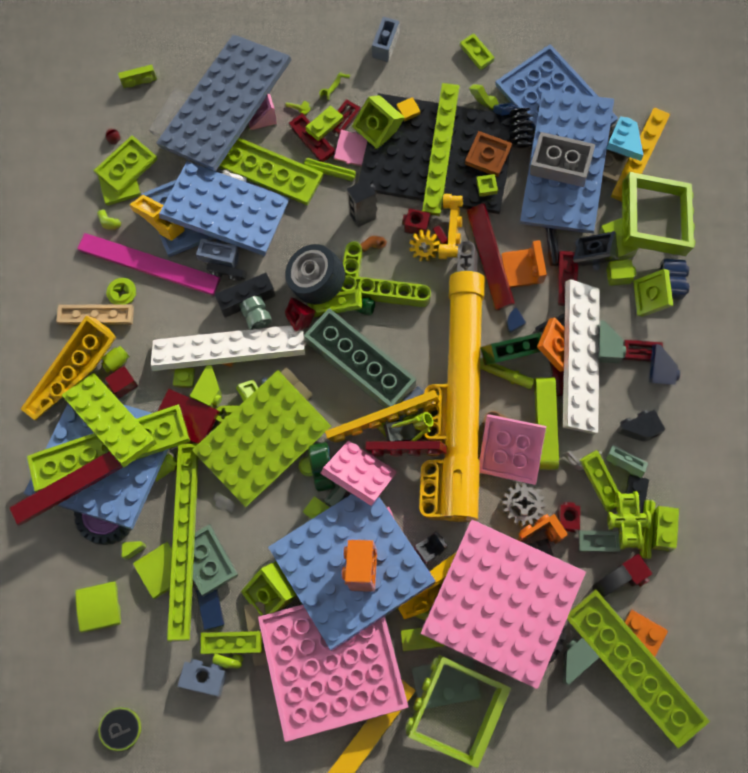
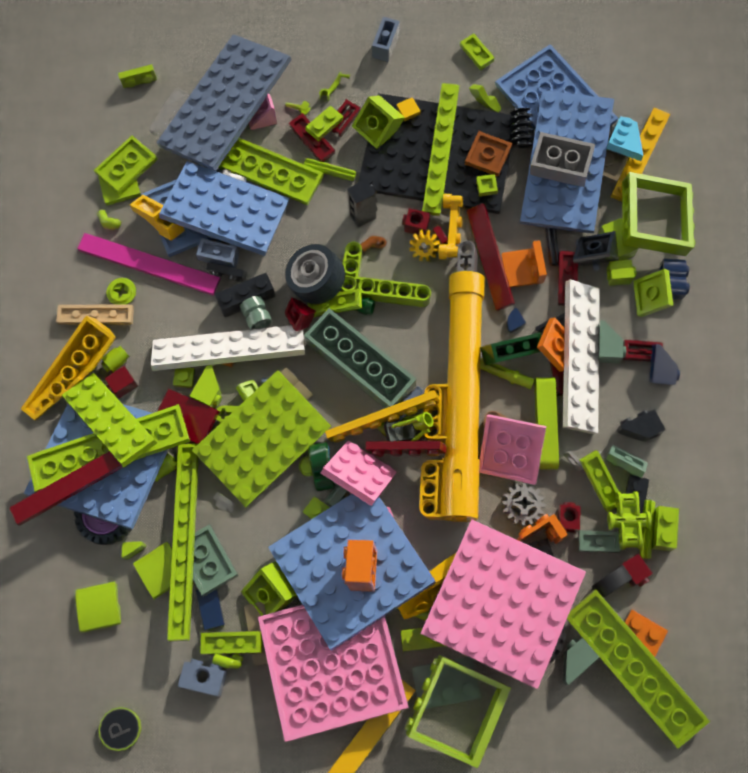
dark red hinge [105,128,121,144] -> none
bright pink piece [334,130,367,167] -> none
black bracket [413,531,448,564] -> none
dark blue tile [493,103,517,115] -> none

